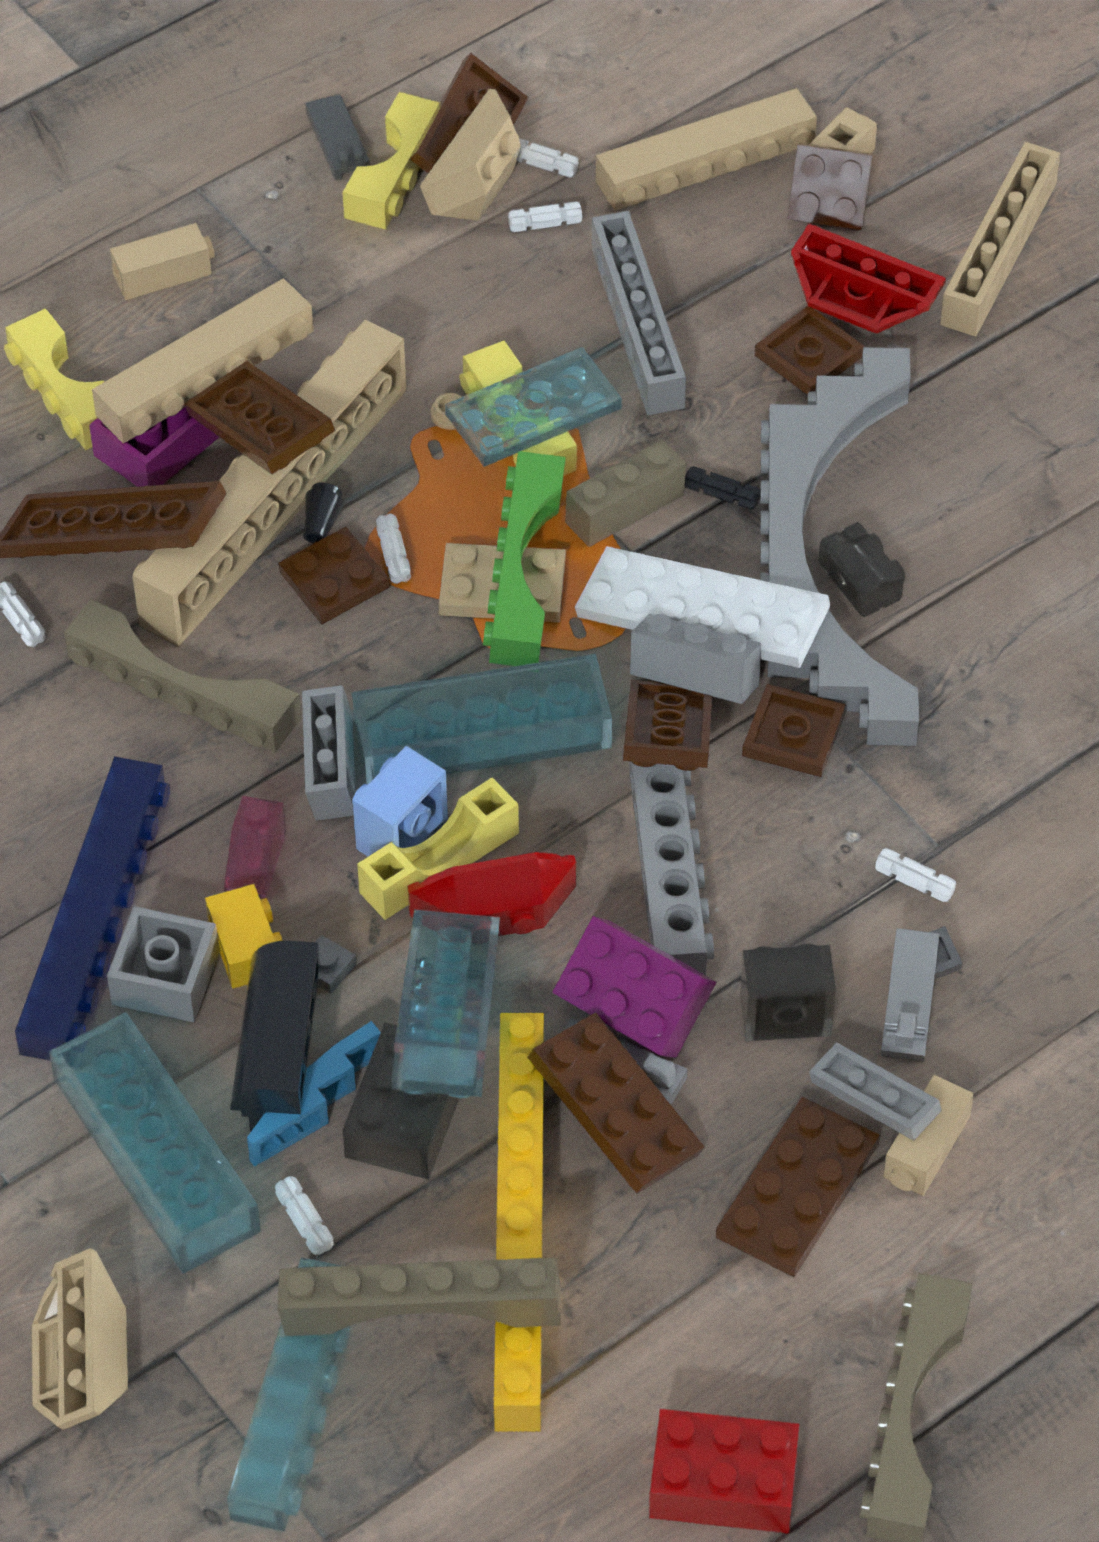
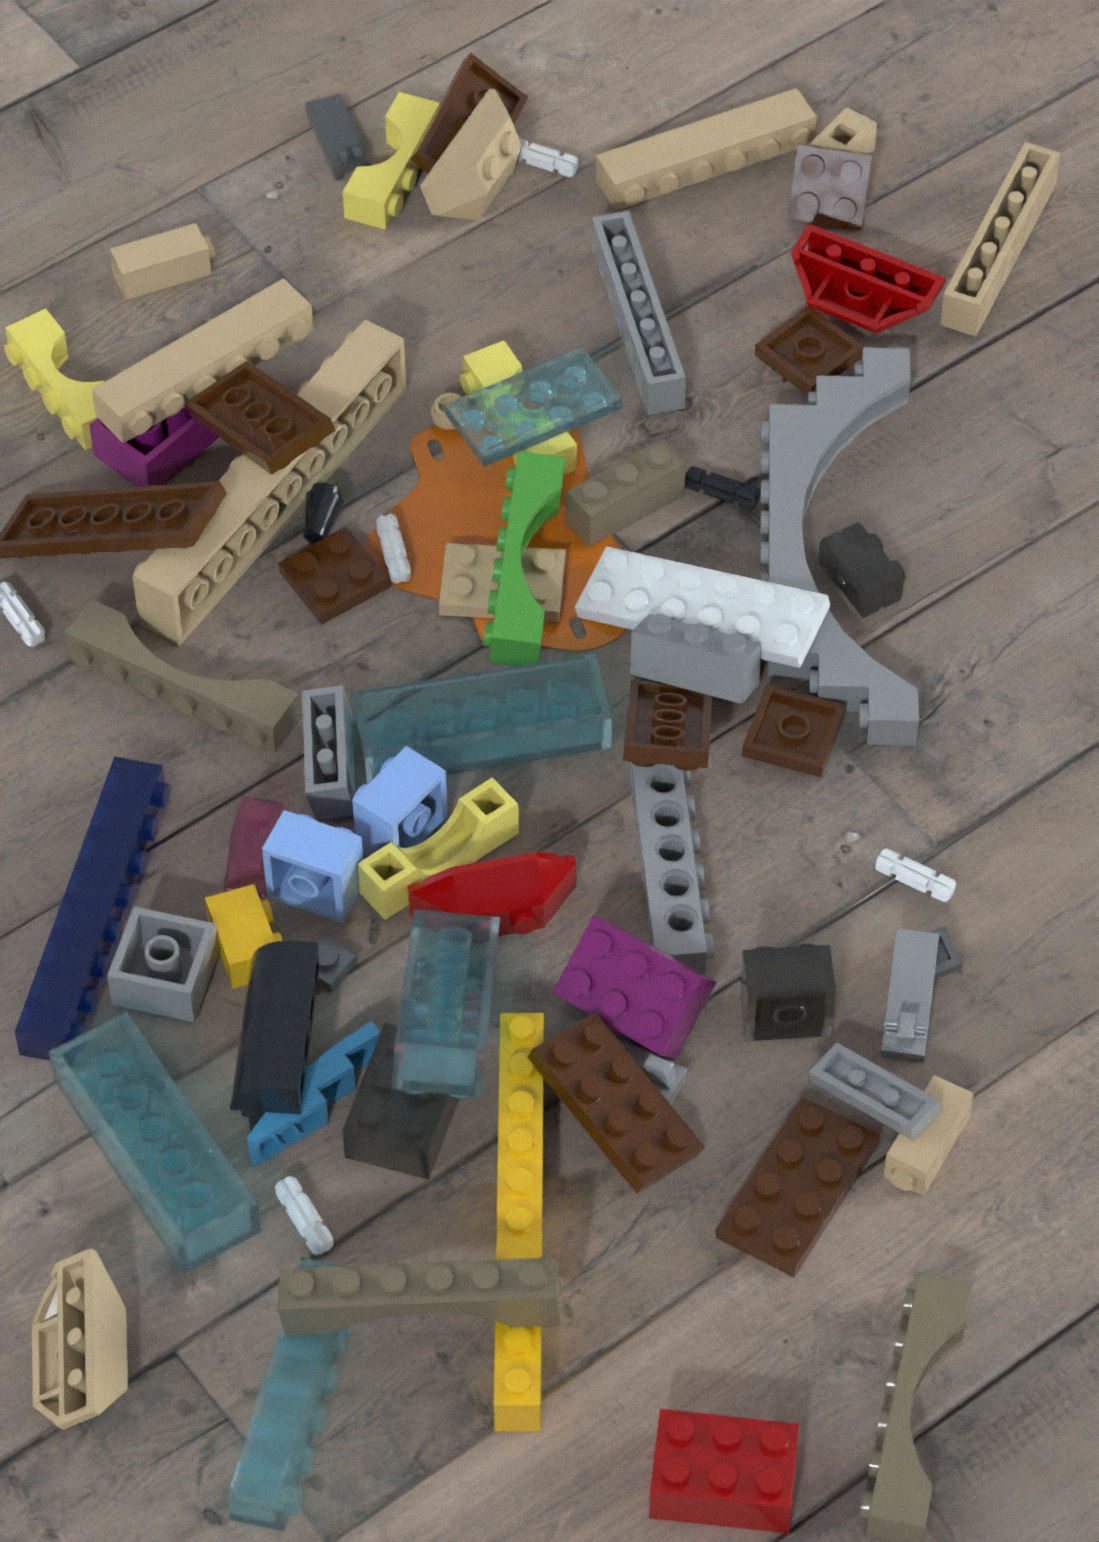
white axle [508,201,582,233] -> none
none -> light blue brick [262,810,363,924]

